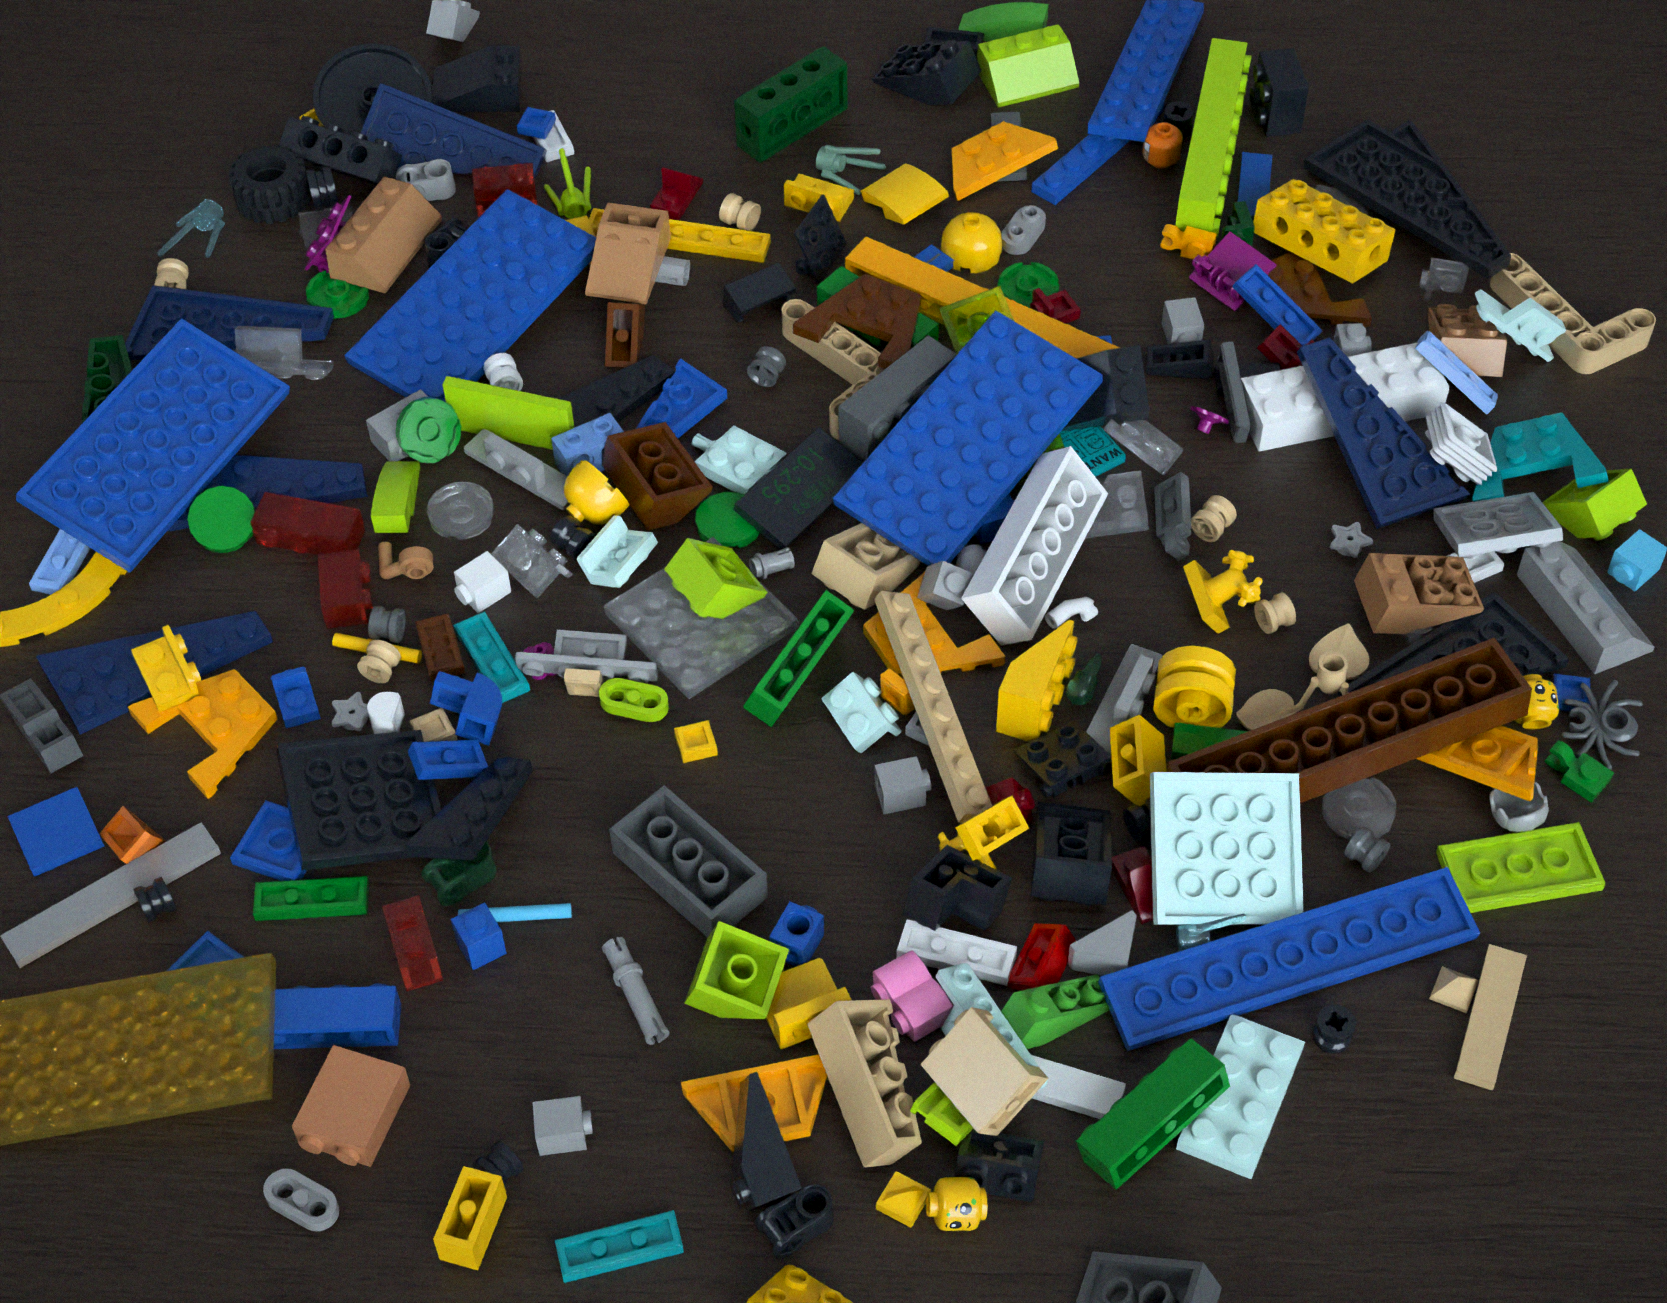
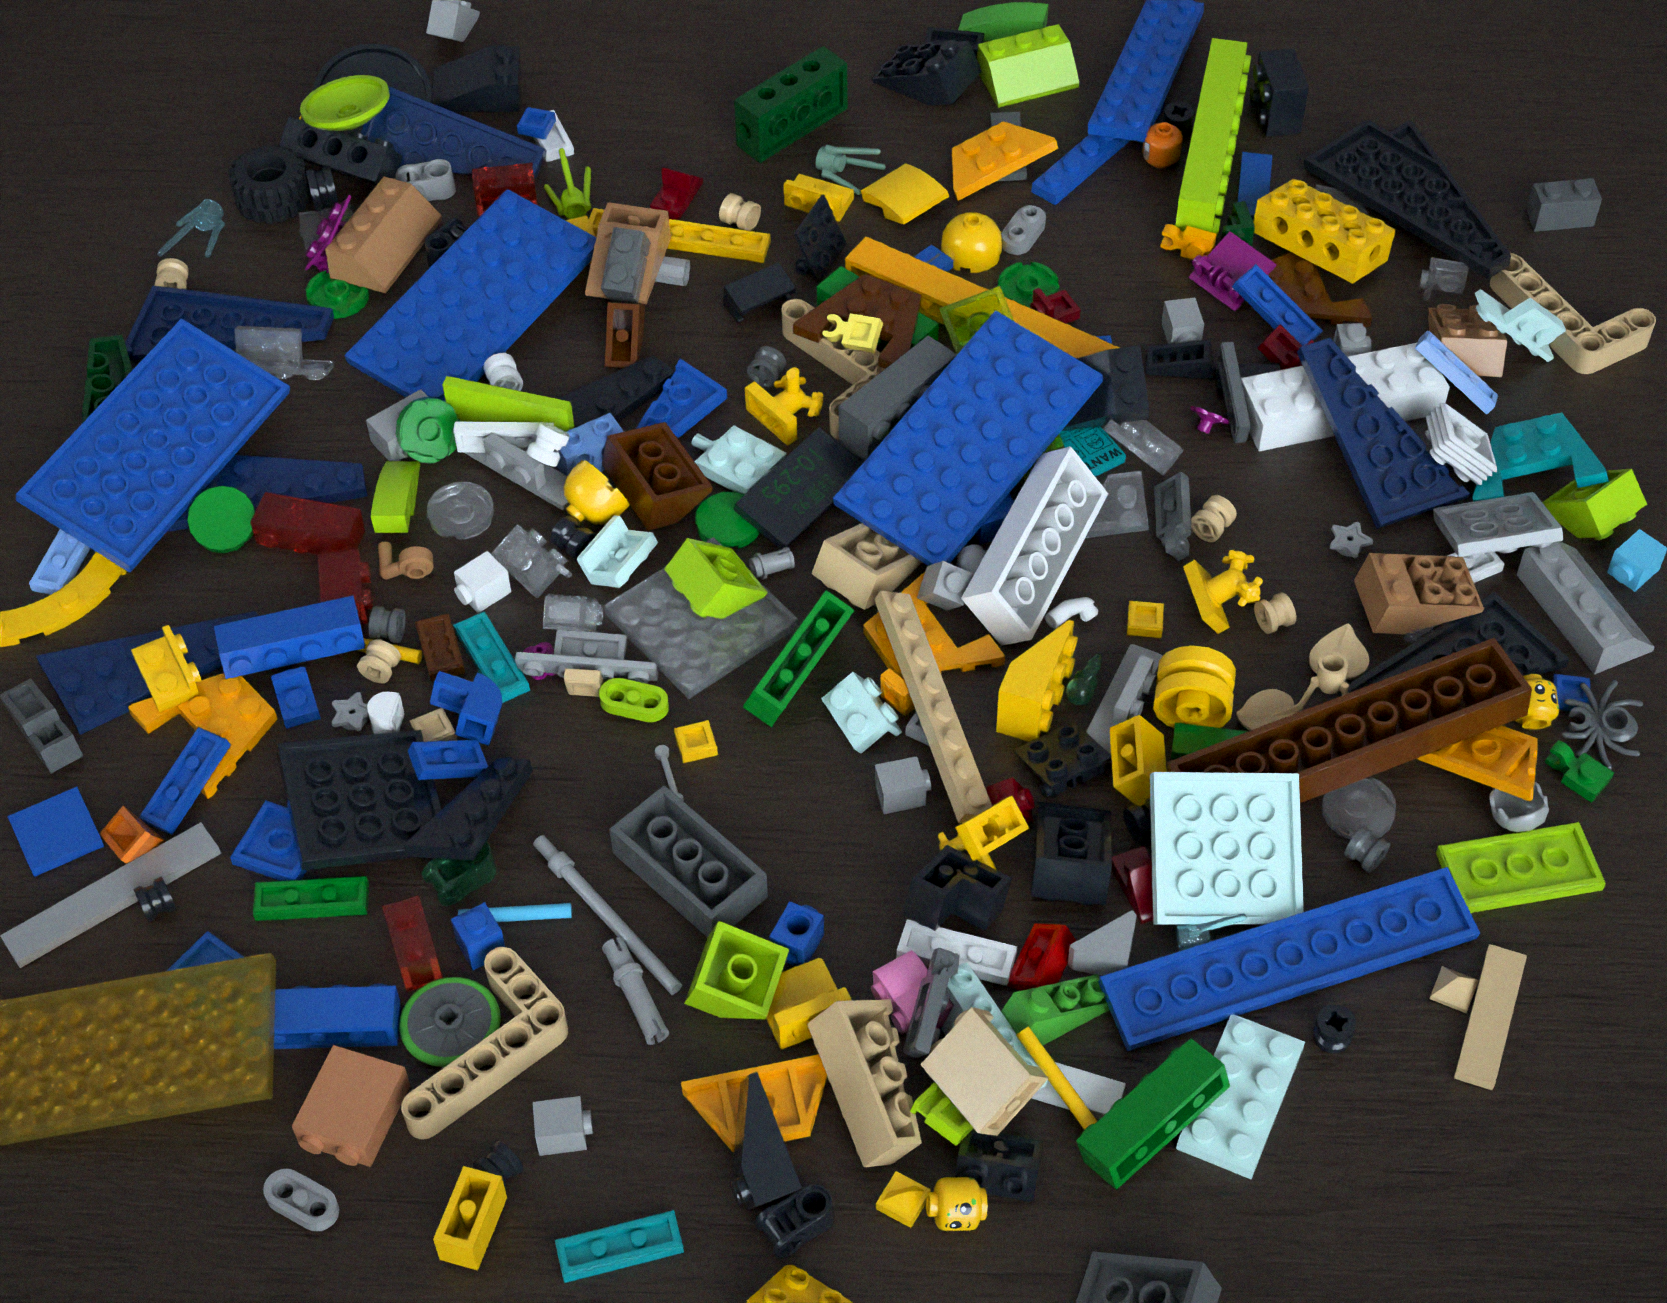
none -> blue tile [139,727,231,835]
none -> blue brick [214,596,365,679]
none -> lime dish [300,75,390,131]
none -> dark grey wheel [399,977,501,1067]
none -> tan beam [401,947,568,1139]
none -> white tile [454,422,554,453]
none -> white wheel [526,422,570,467]
none -> light grey bar [533,835,682,995]
none -> clear brick [543,594,603,632]
none -> dark grey brick [601,227,651,303]
none -> light grey hinge [655,745,684,801]
none -> yellow piece [745,367,823,446]
none -> light yellow plate [822,313,883,353]
none -> dark grey hinge [903,947,960,1058]
none -> yellow bar [1016,1026,1097,1130]
none -> yellow tile [1127,601,1164,638]
none -> dark grey brick [1526,178,1602,232]

